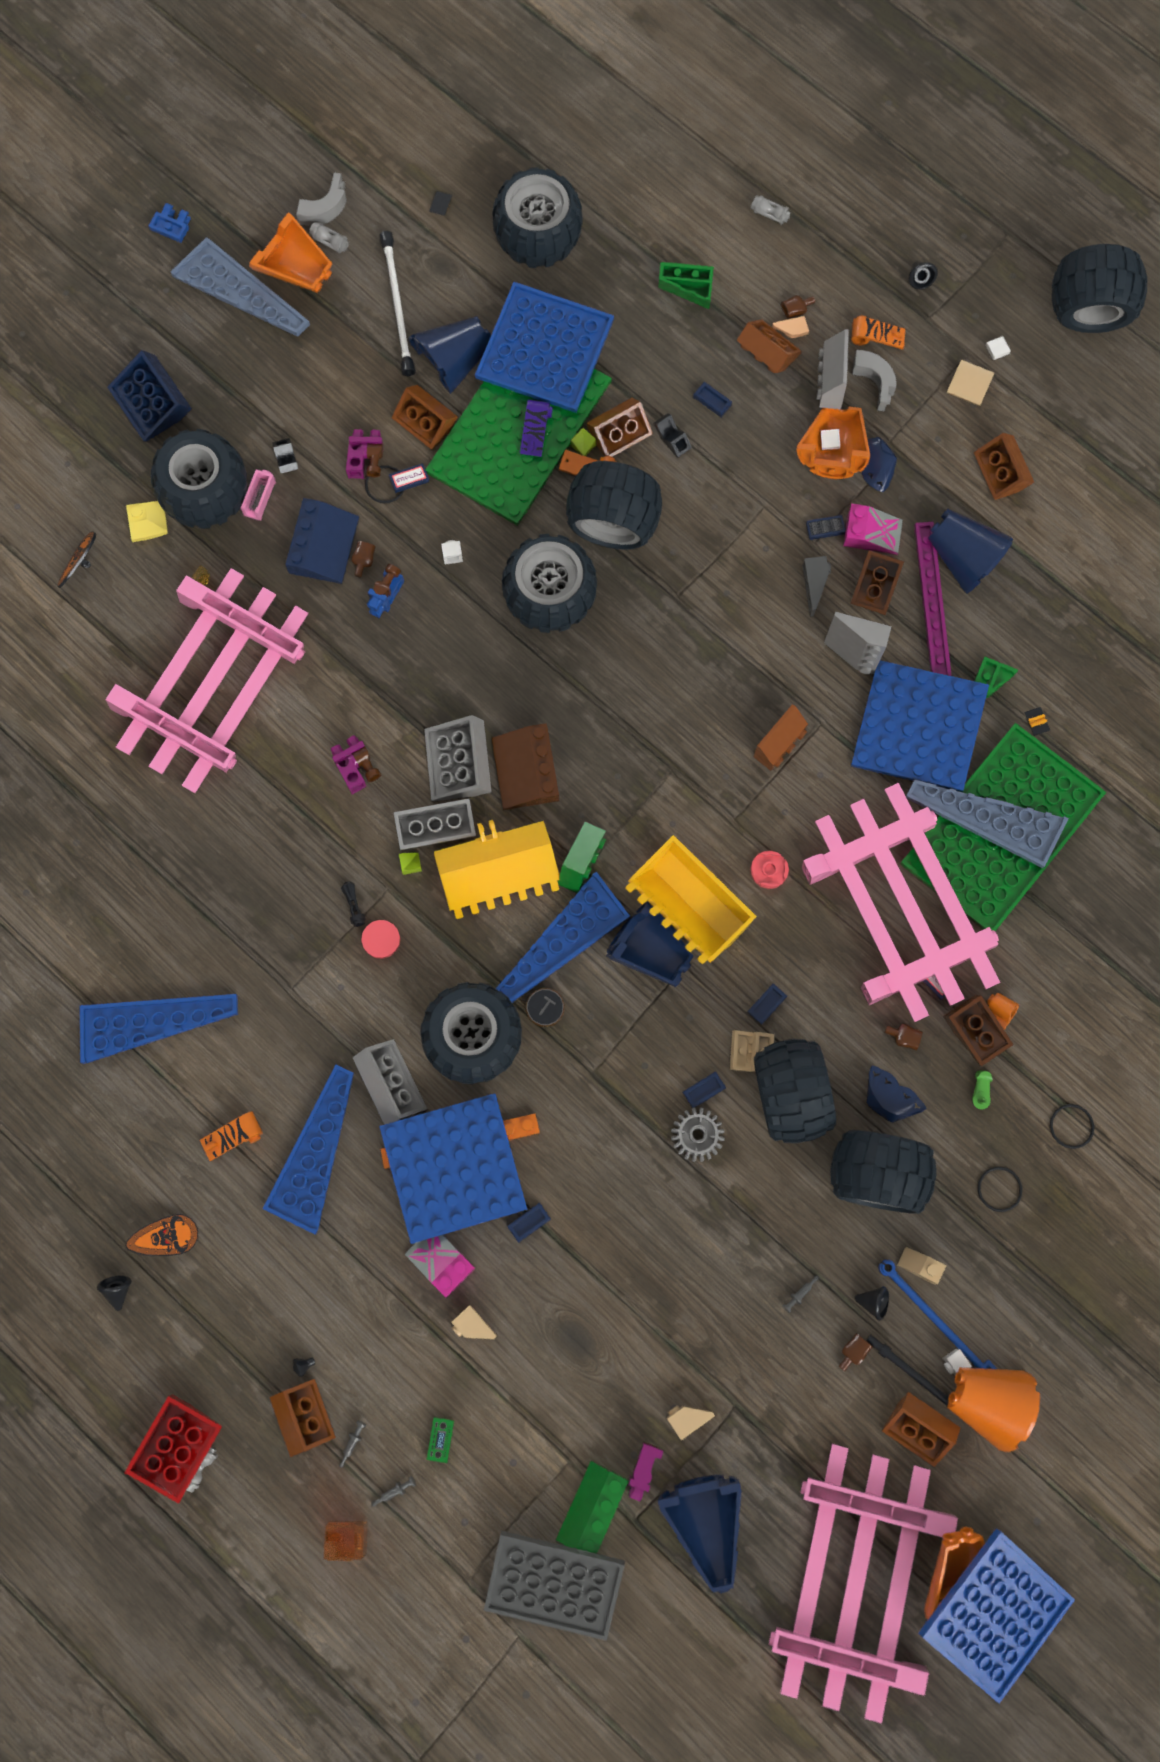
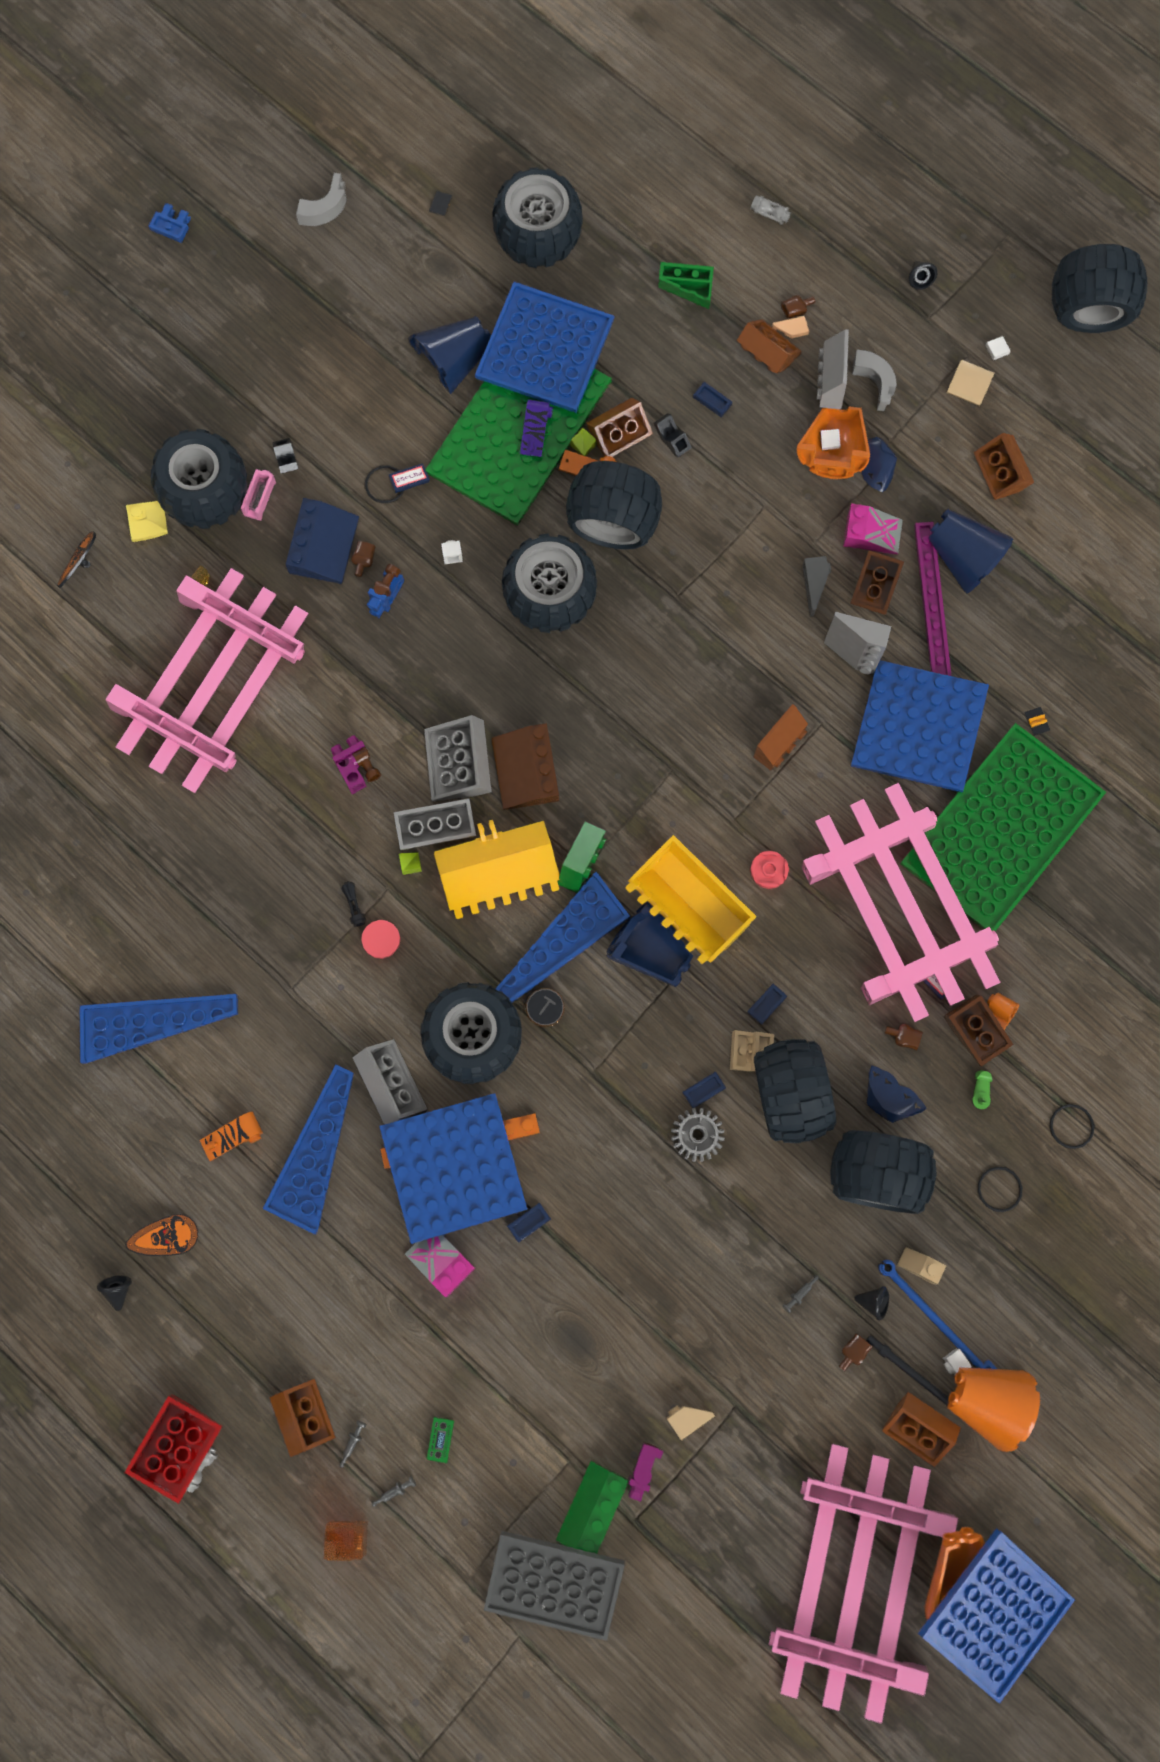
dark blue slope [107,350,192,442] -> none
sand blue wing [171,237,310,337] -> none
orange cone [249,212,332,293] -> none
black rock [293,1357,315,1377] -> none
light grey piece [309,222,349,253] -> none
magenta hips [346,429,384,479] -> none
white hose [379,231,416,376] -> none
dark orange slope [392,385,458,450] -> none
tan slope [452,1305,497,1339] -> none
dark blue cone [658,1475,742,1593] -> none
tile [806,515,846,540] -> none
orange door [851,315,905,349] -> none
sand blue wing [906,780,1069,868] -> none
green wing [974,656,1018,698] -> none

